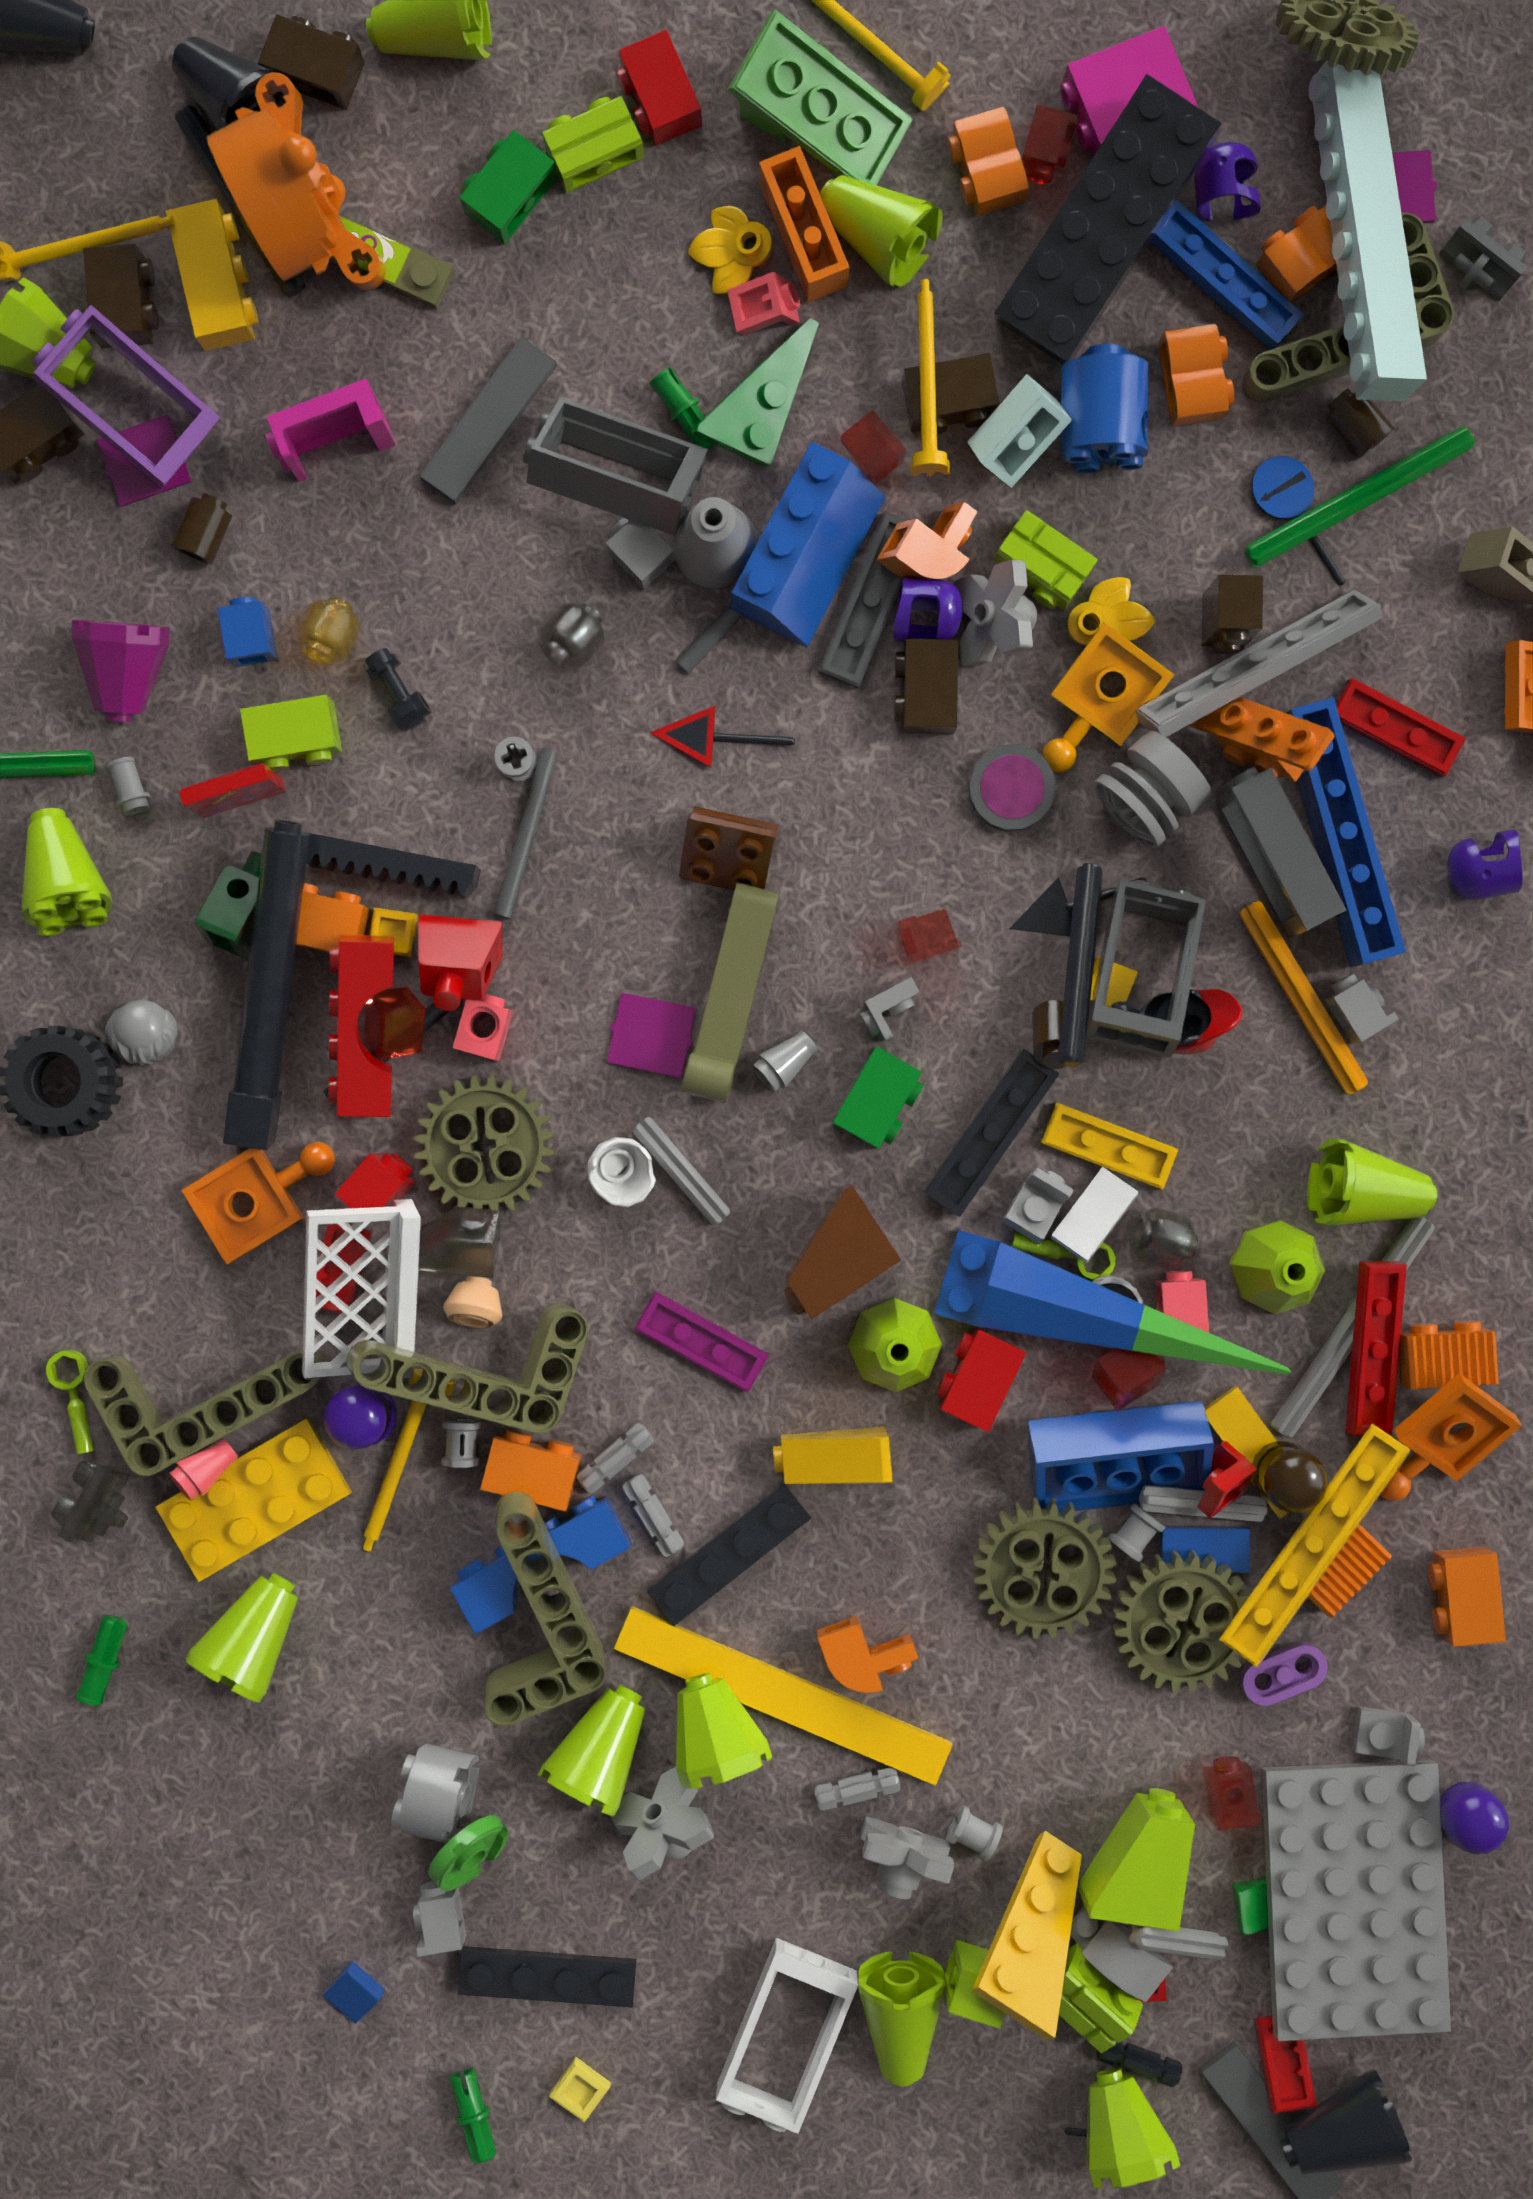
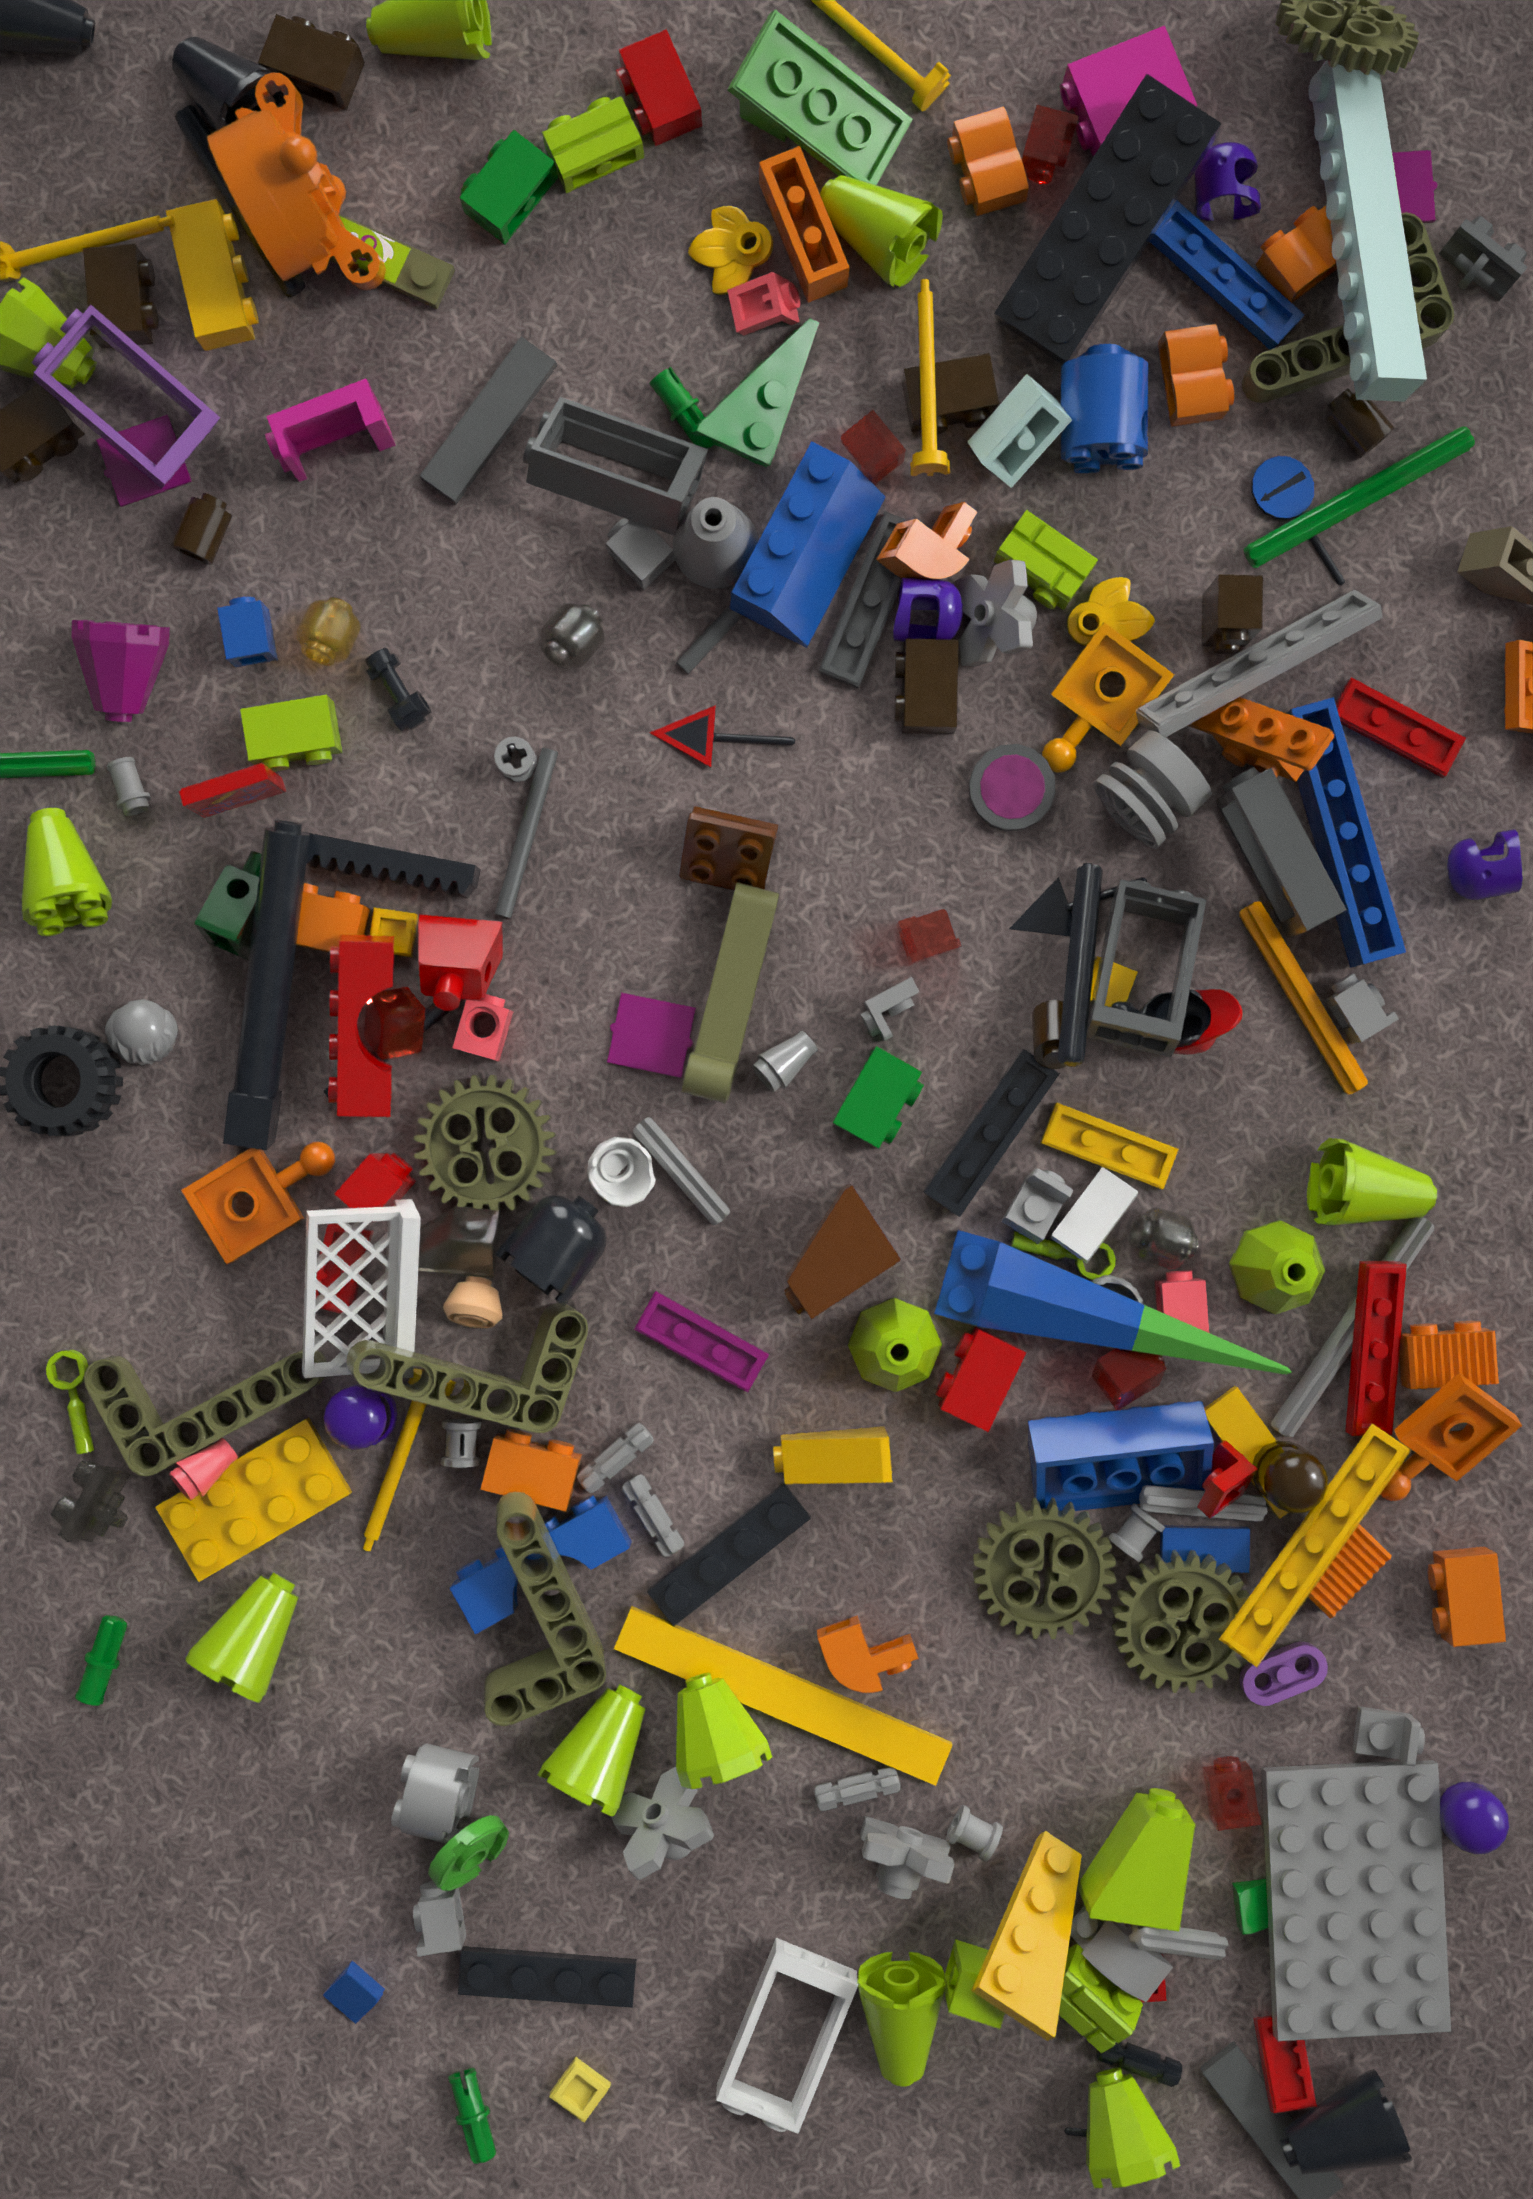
none -> black cylinder [495,1195,606,1307]

